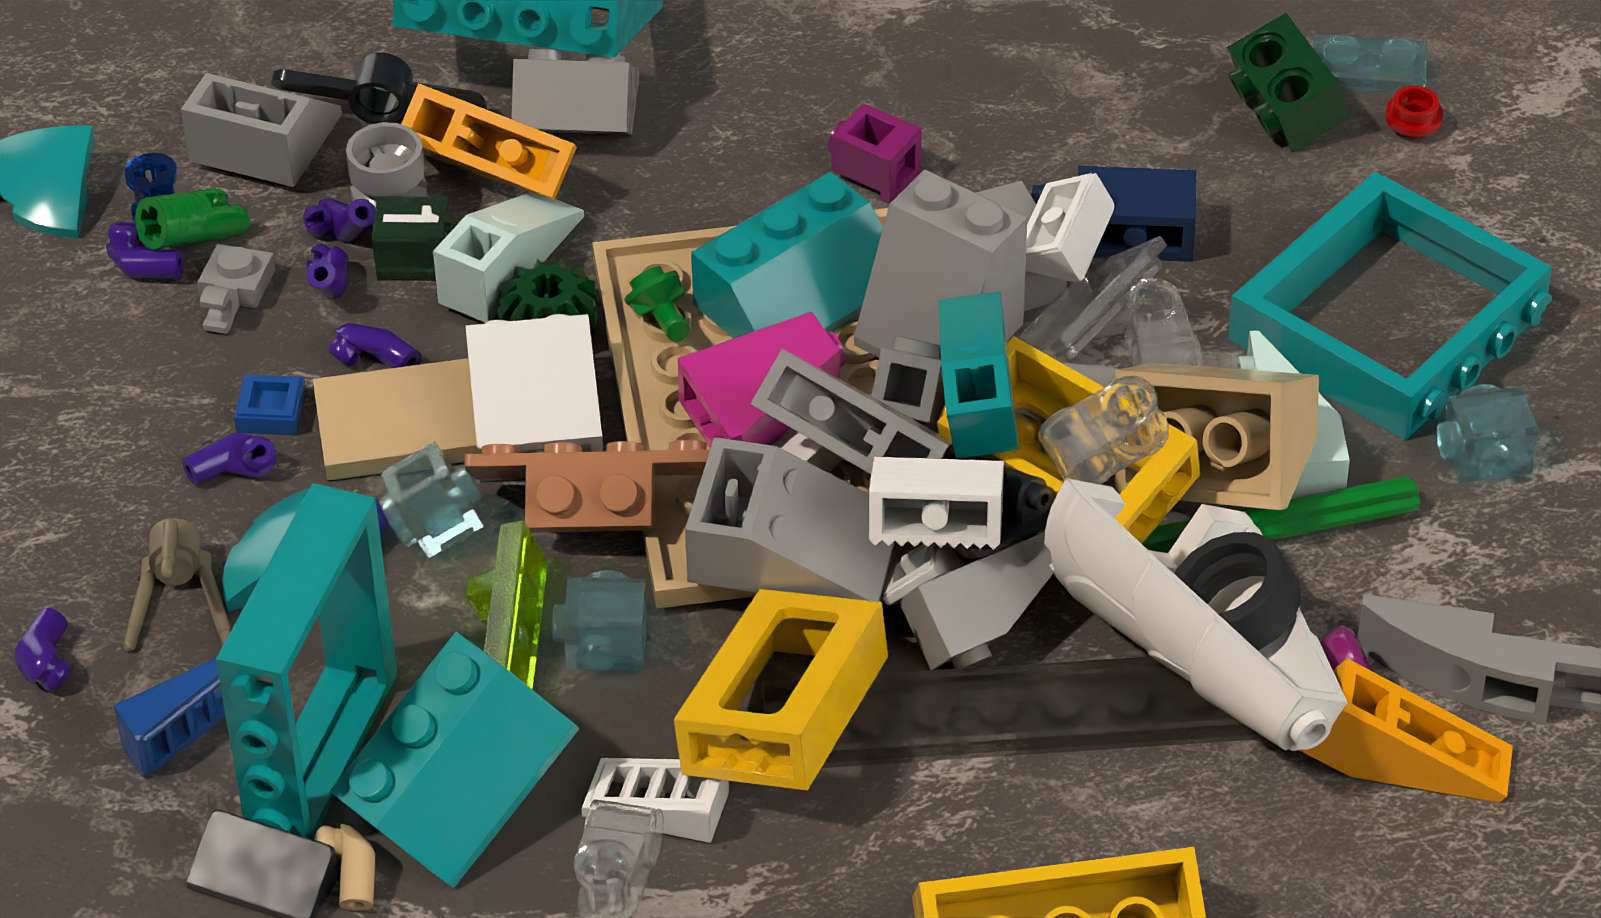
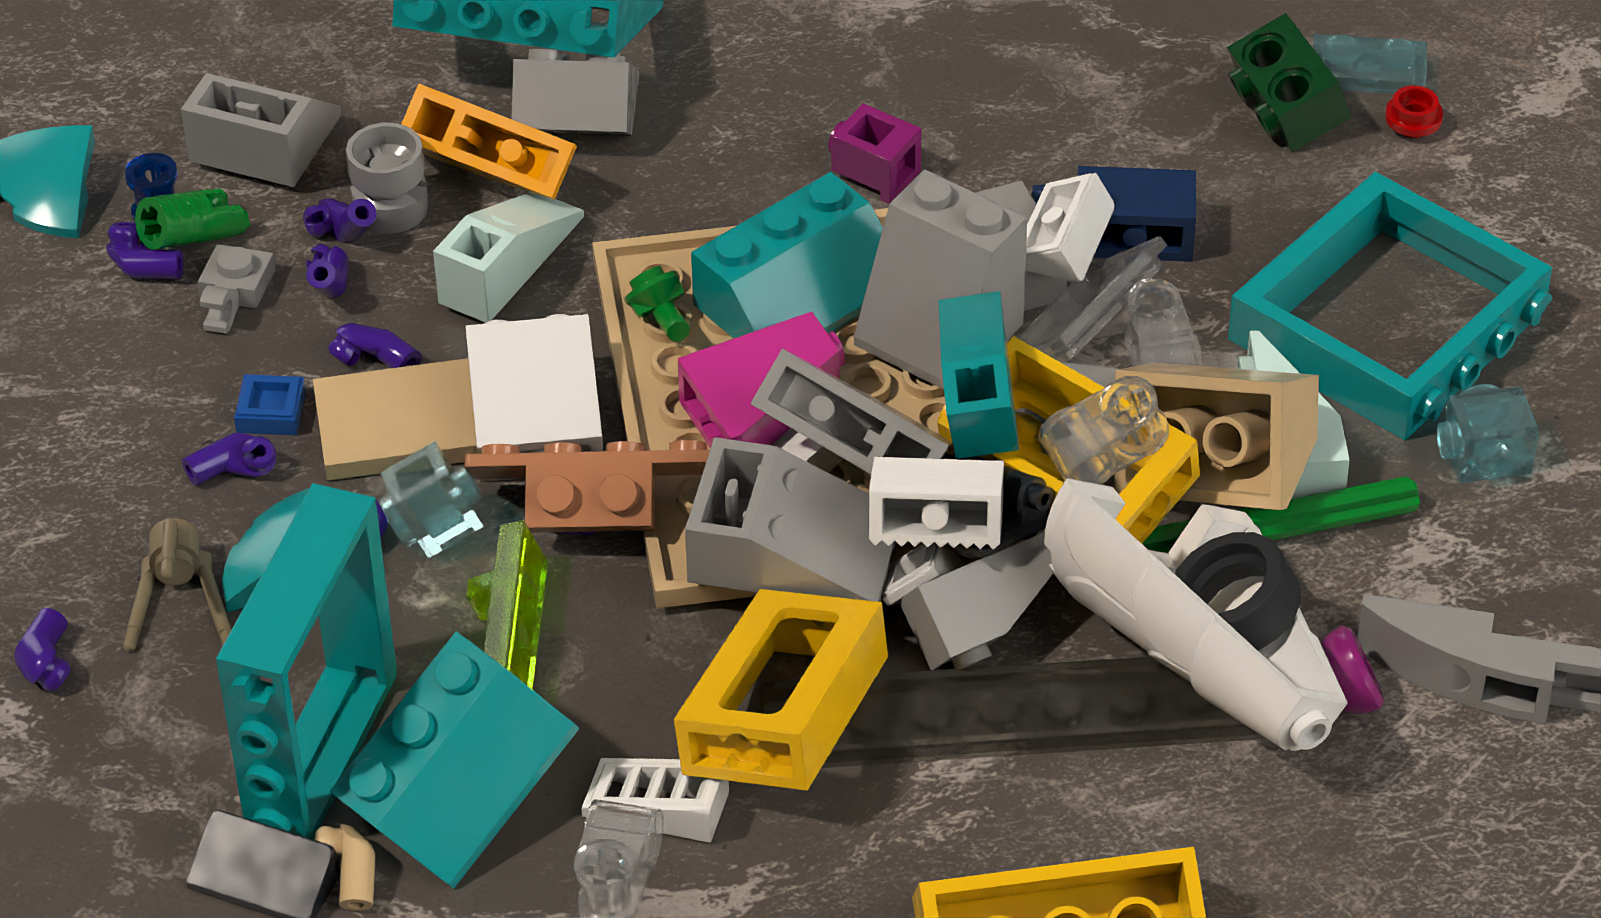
blue slope [114,658,226,777] -> none
black piece [271,52,487,124] -> none
clear green brick [372,196,459,281] -> none
dark green gear [498,258,600,335] -> none
clear light blue brick [552,570,648,671] -> none
light grey brick [871,336,945,426] -> none
light orange slope [1299,658,1513,803] -> none

